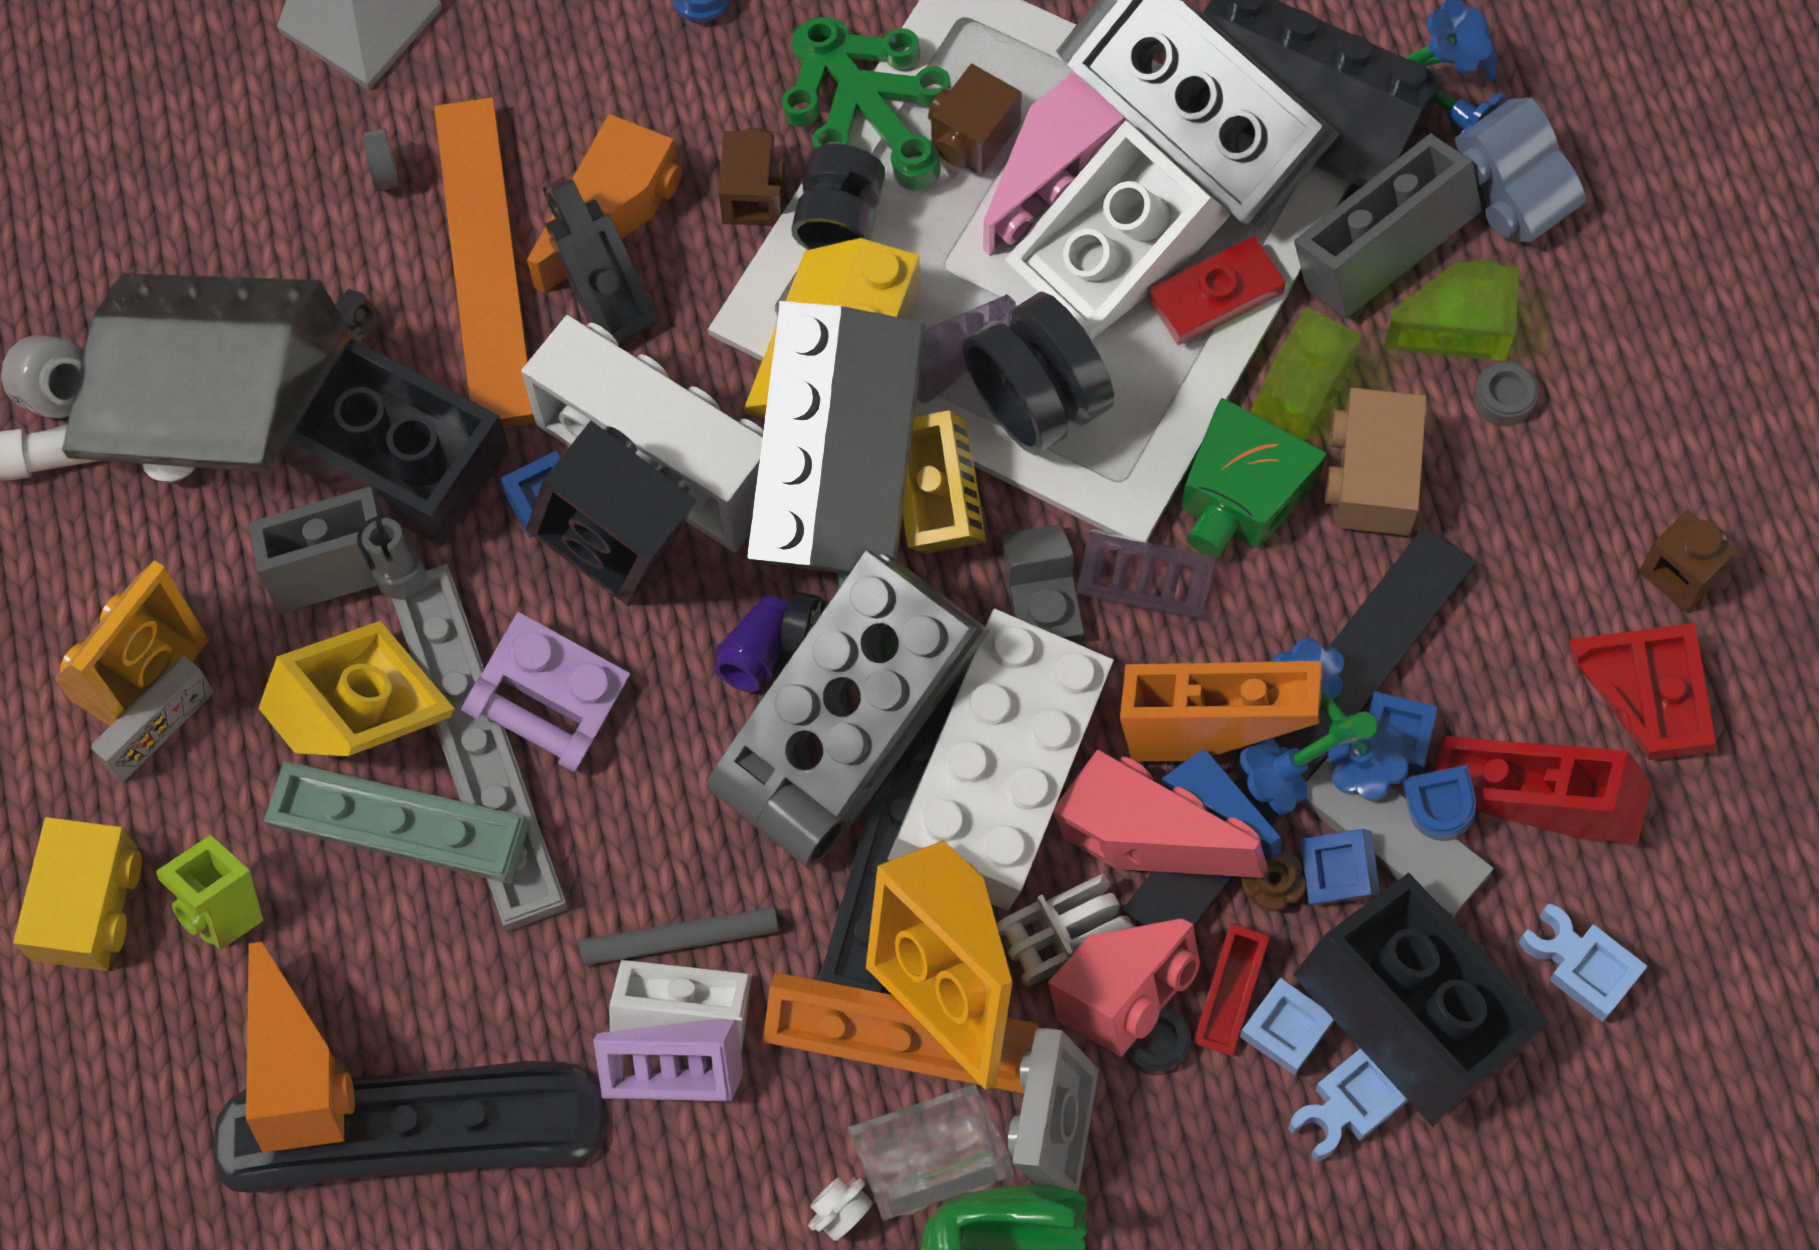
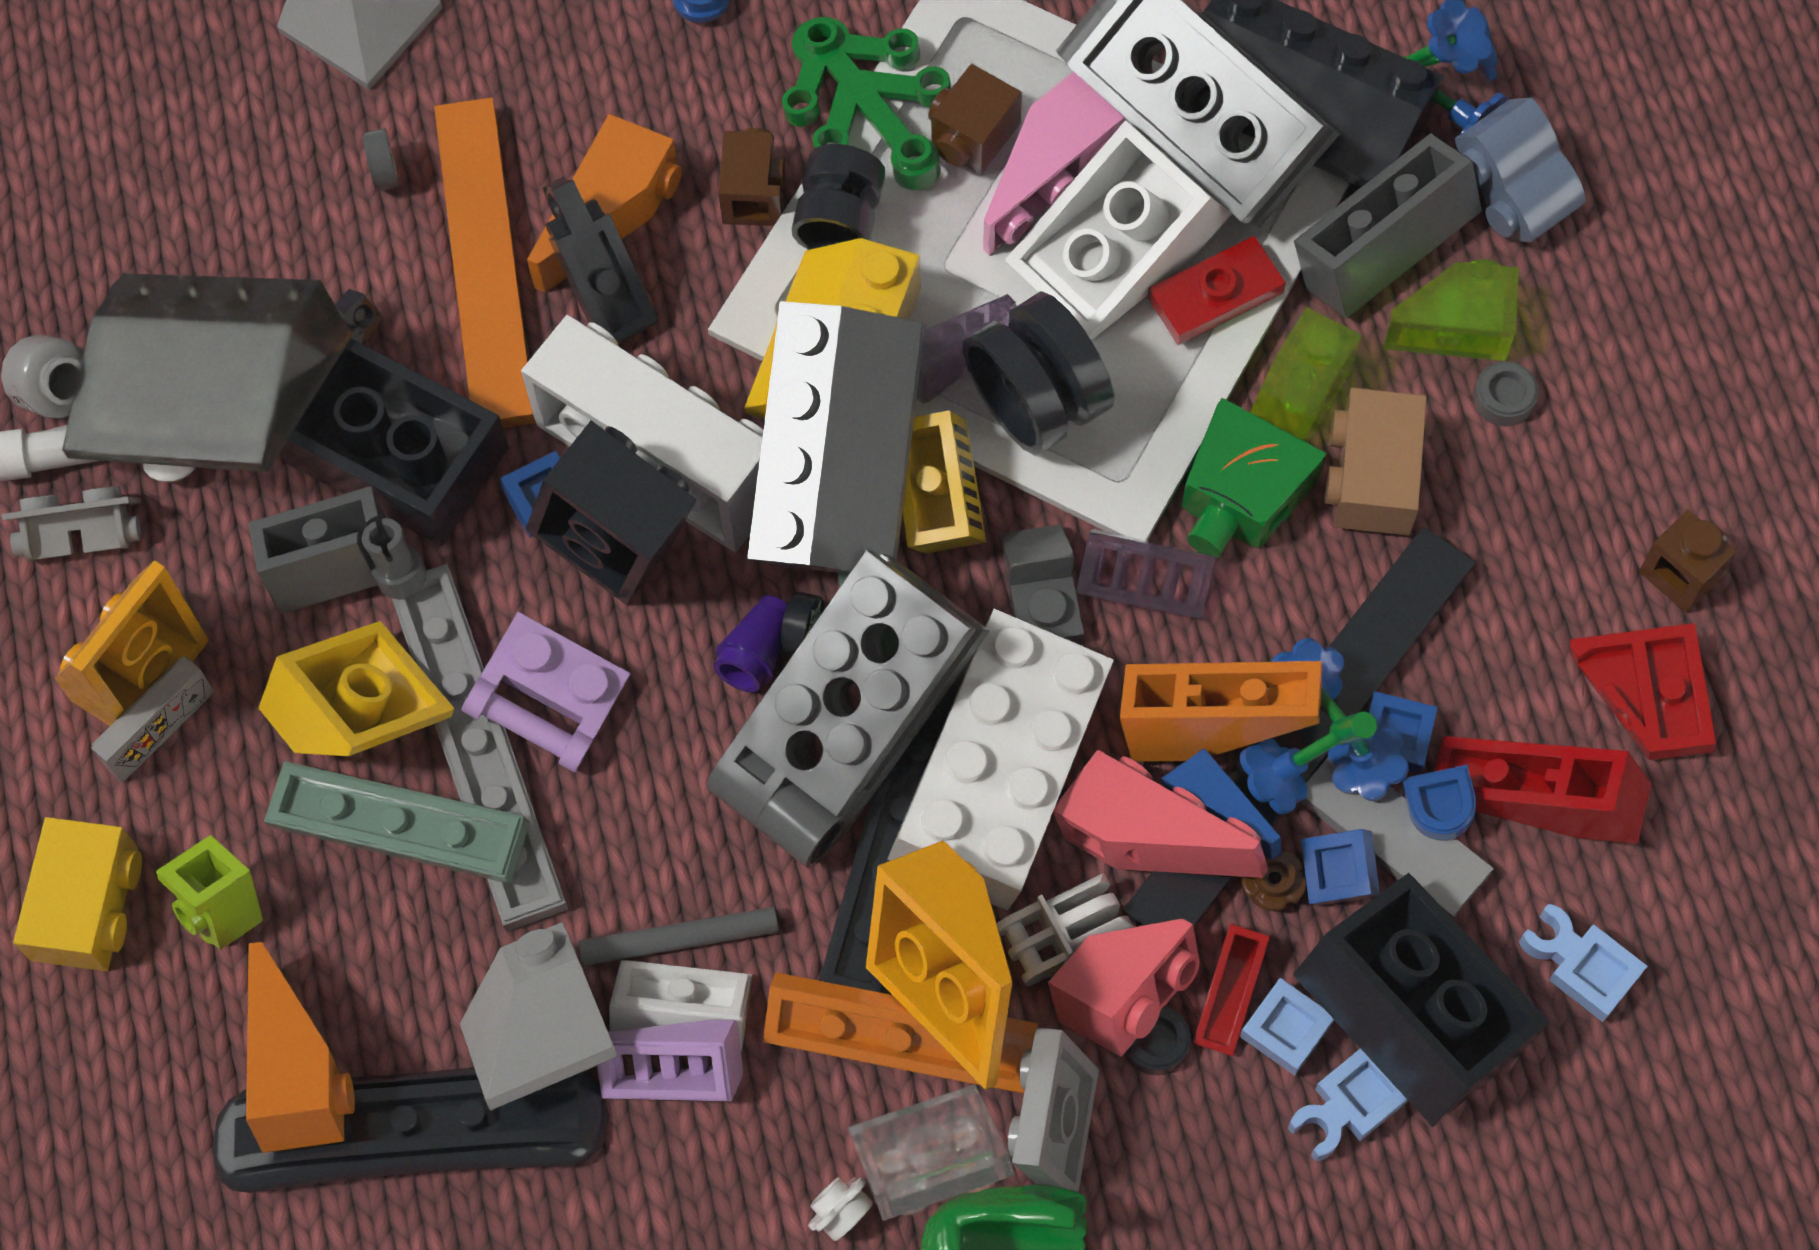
none -> light grey hinge [2,486,142,562]
none -> light grey slope [460,922,618,1111]

